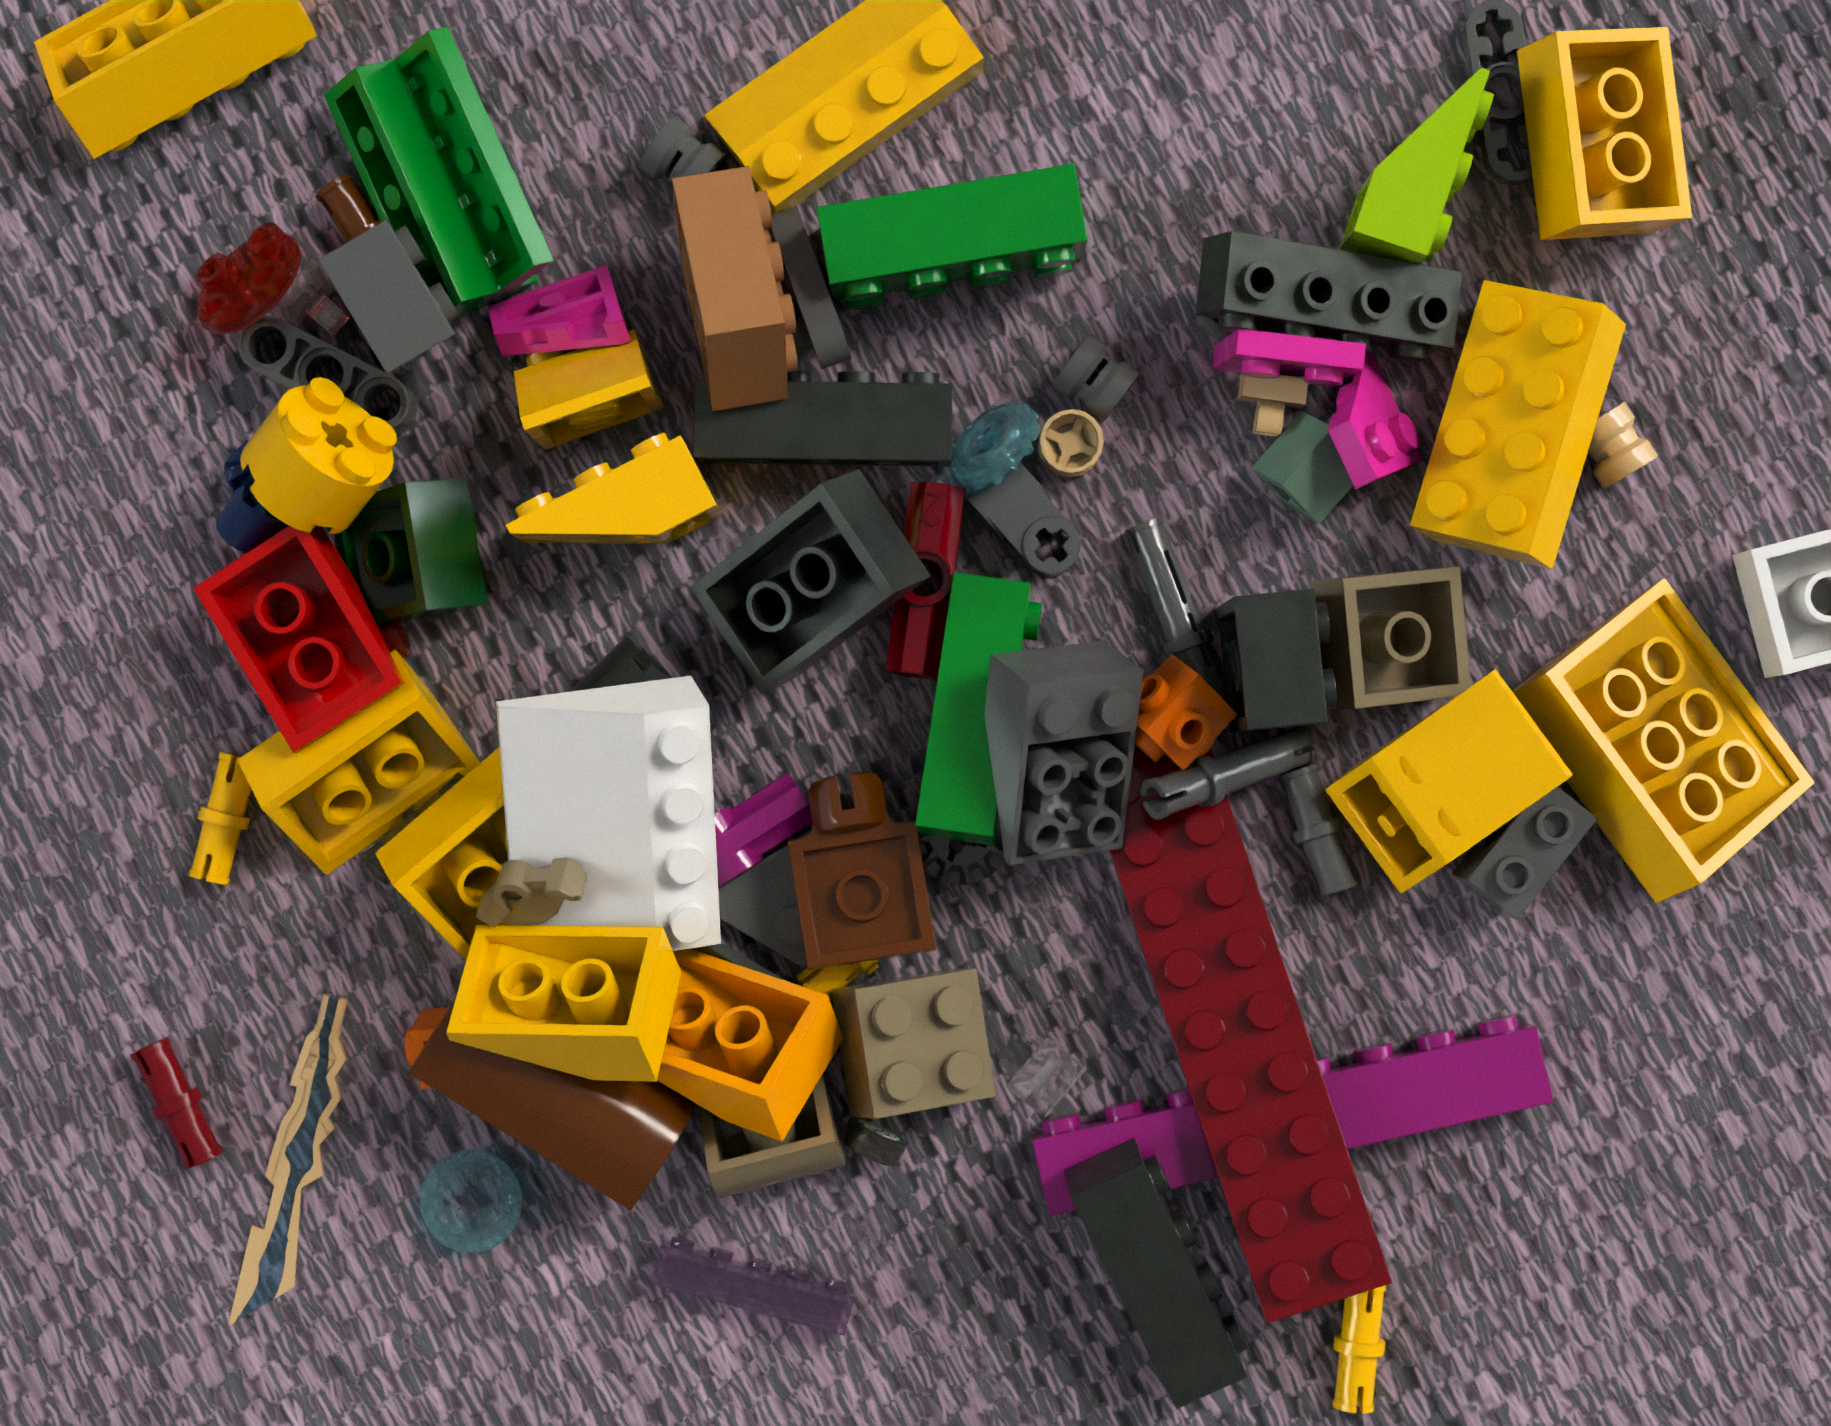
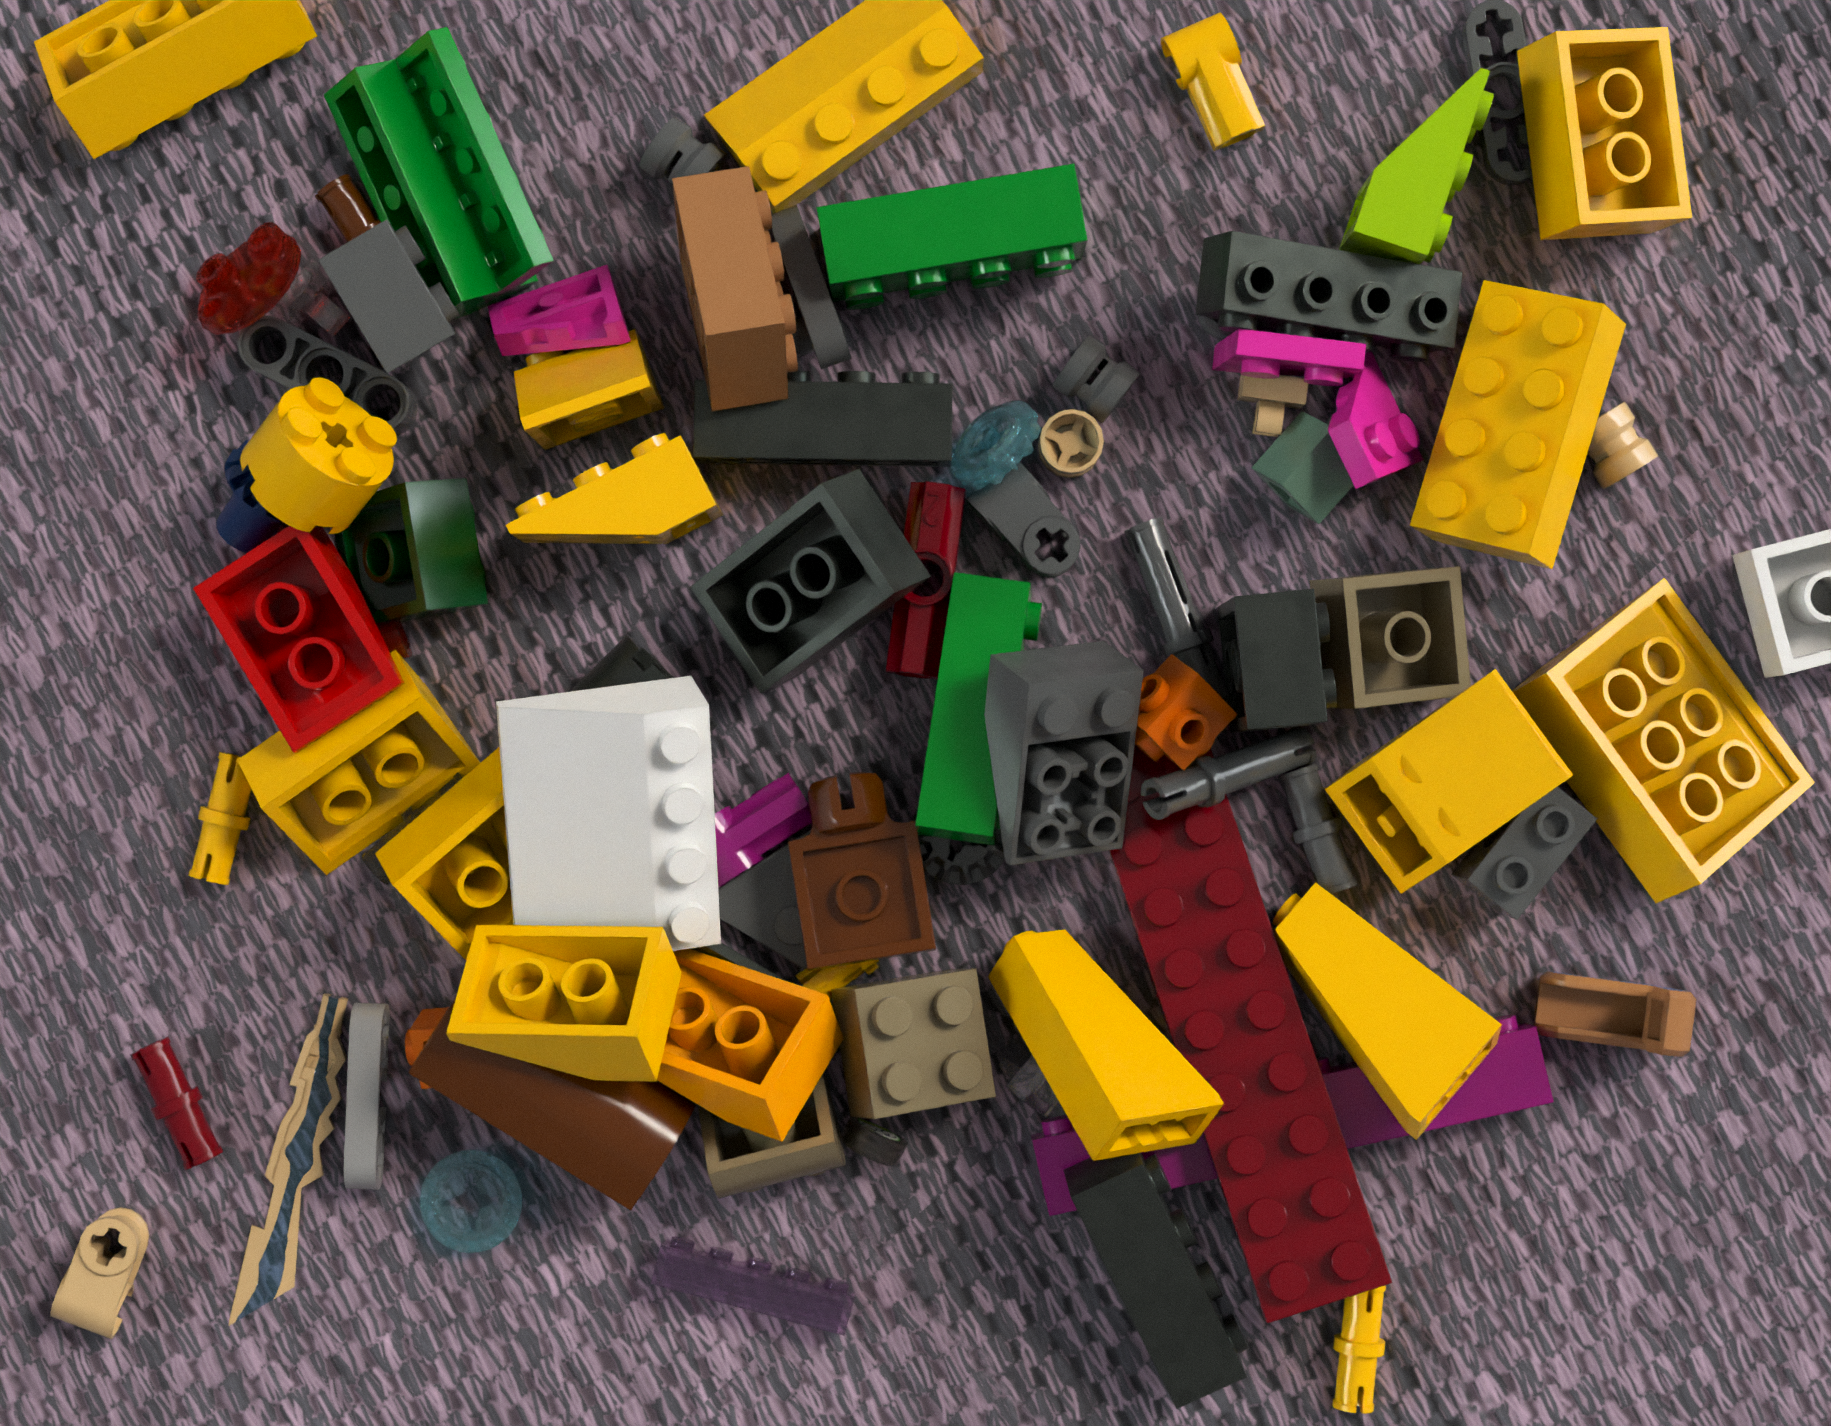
dark tan piece [476,858,587,927] -> none
none -> tan piece [50,1207,149,1339]
none -> light grey beam [344,1002,390,1190]
none -> yellow slope [988,929,1224,1161]
none -> yellow piece [1160,12,1265,151]
none -> yellow slope [1272,882,1502,1140]
none -> medium nougat animal [1533,971,1697,1057]

